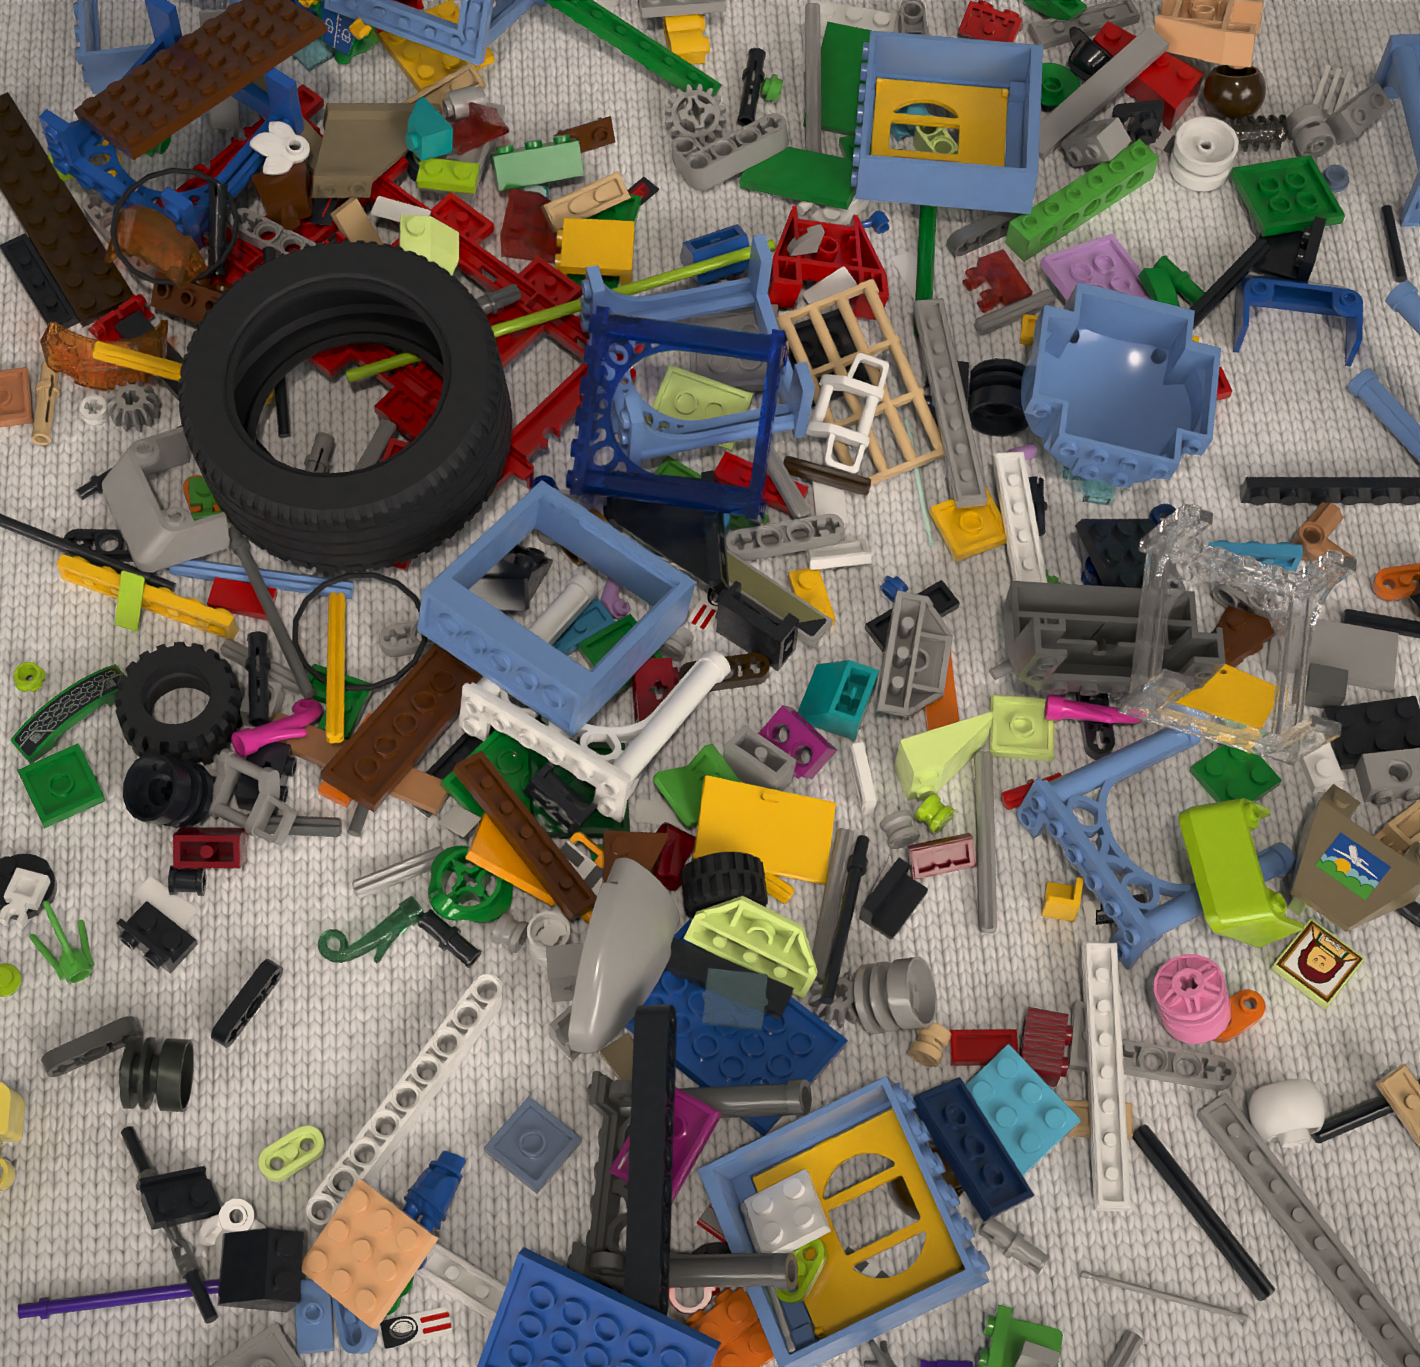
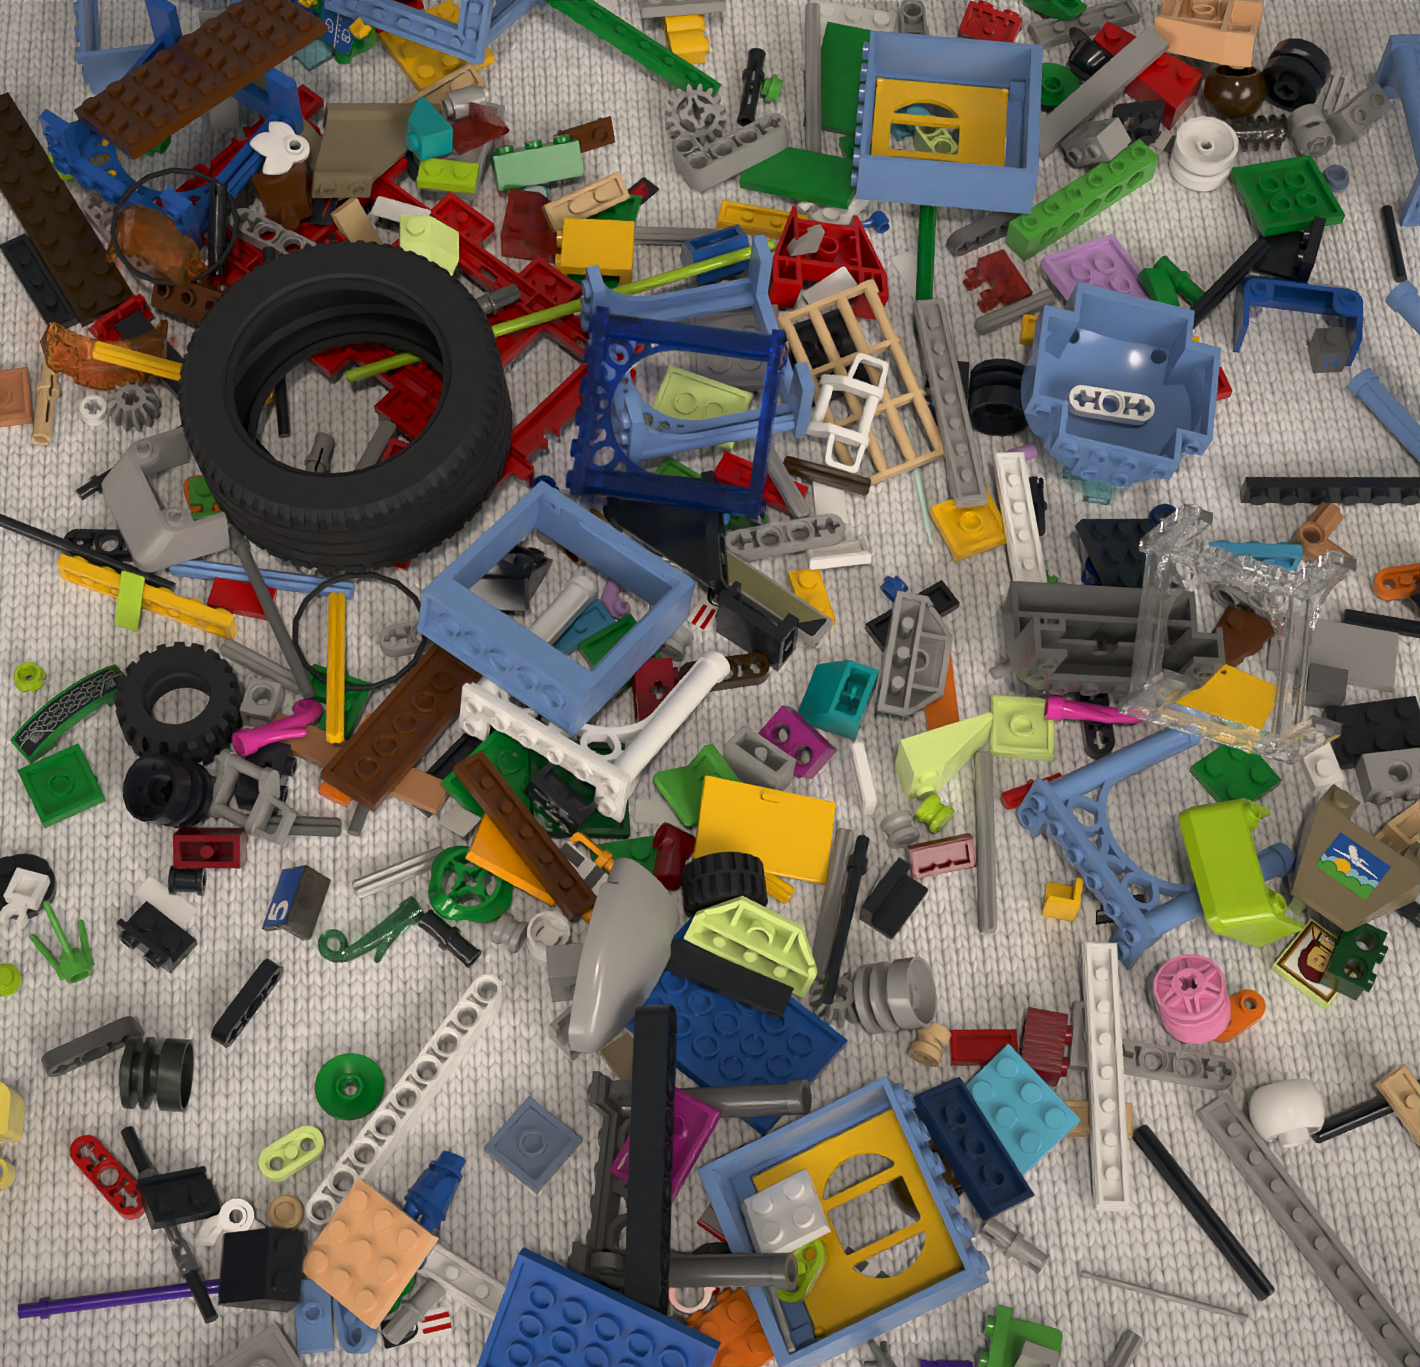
black pin [245,631,271,727] -> none
reddish brown wing [602,831,668,884] -> none
clear light blue piece [702,968,768,1030] -> none
none -> red beam [70,1135,145,1220]
none -> clear smoke panel [262,865,331,941]
none -> tan tile [267,1195,304,1231]
none -> green dish [315,1053,384,1120]
none -> light grey axle [382,1278,444,1345]
none -> light grey axle [634,226,717,245]
none -> yellow tile [716,200,807,240]
none -> white beam [1065,385,1155,425]
none -> black wheel [1261,38,1331,112]
none -> dark grey brick [1307,327,1350,373]
none -> dark green brick [1319,923,1388,1001]

